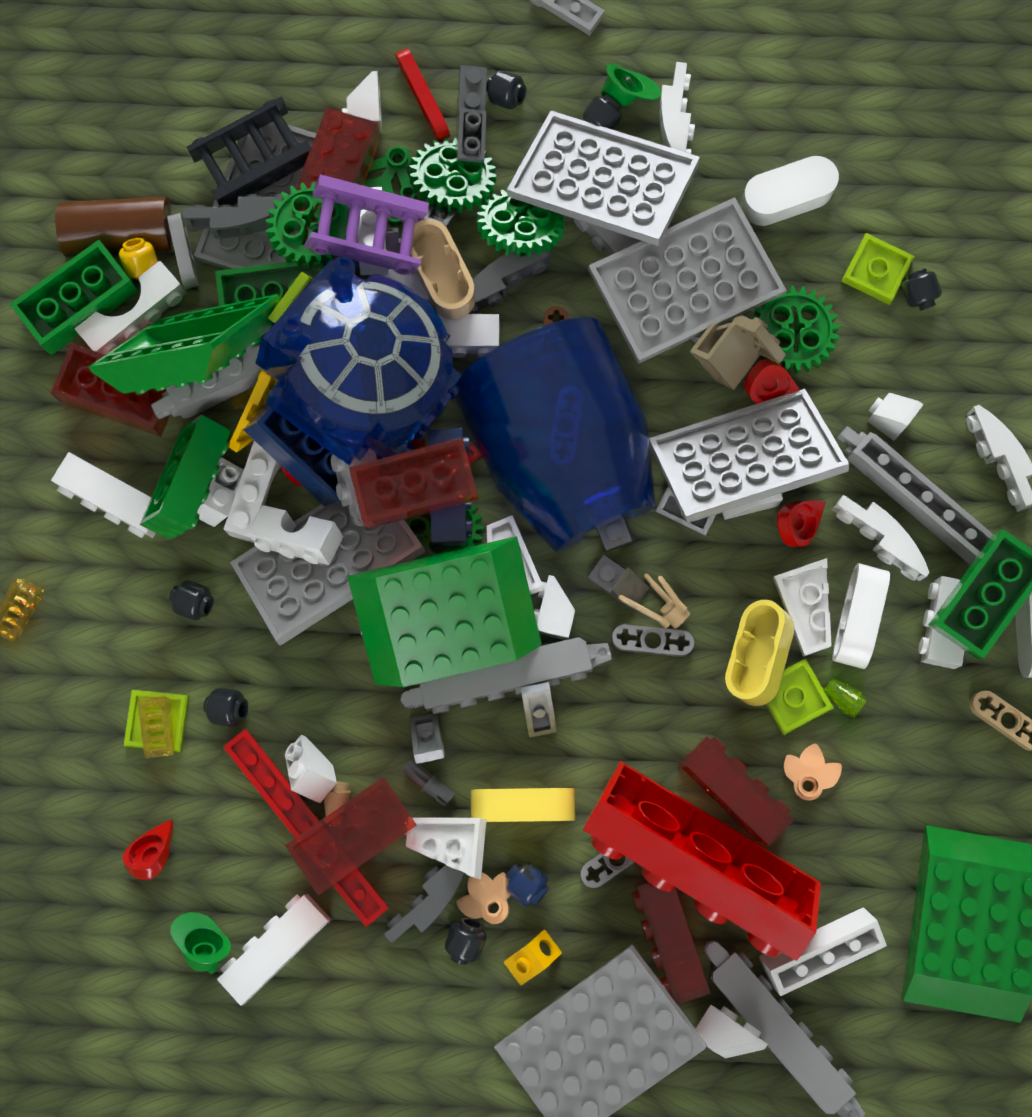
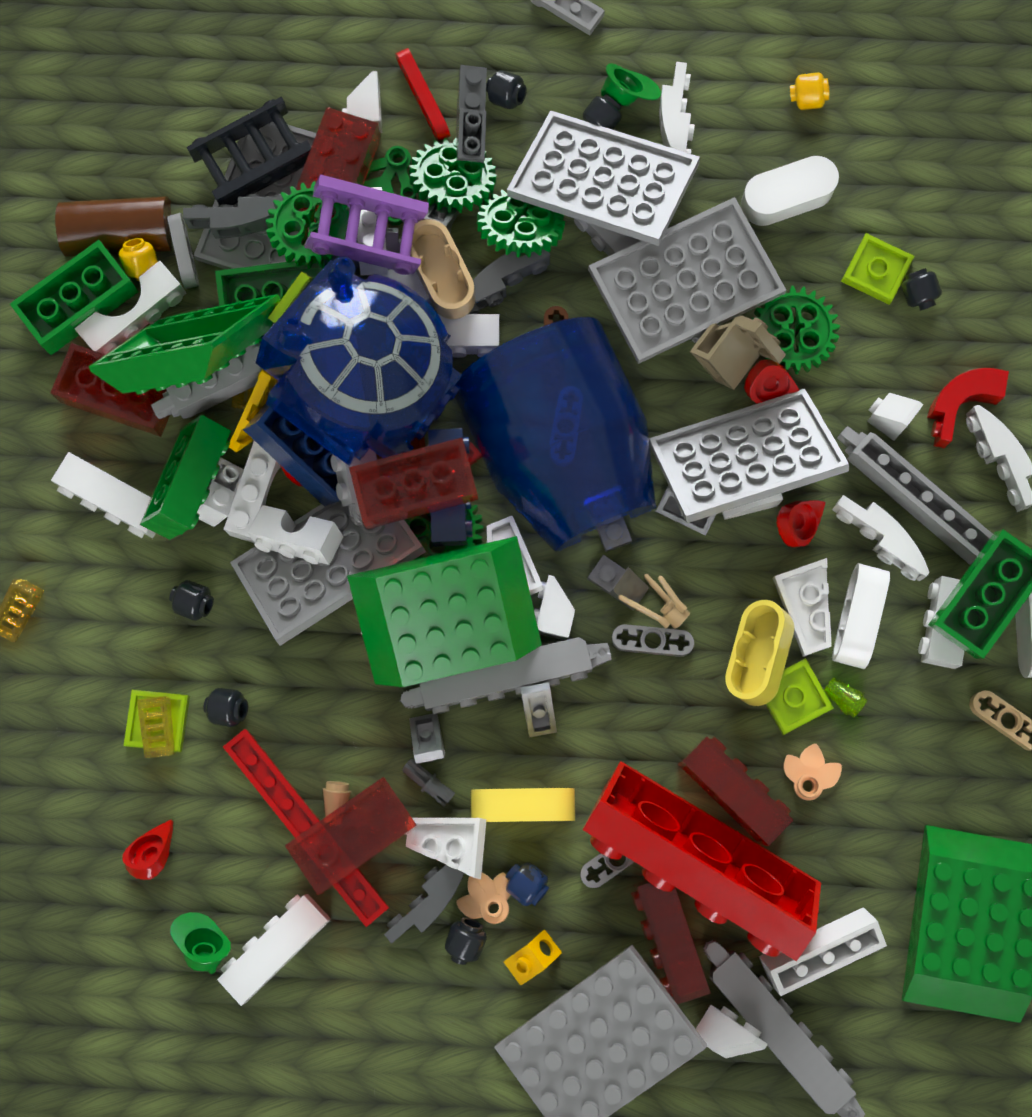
white slope [285,735,337,803] -> none
none -> yellow head [790,72,830,110]
none -> red arch [927,368,1009,448]

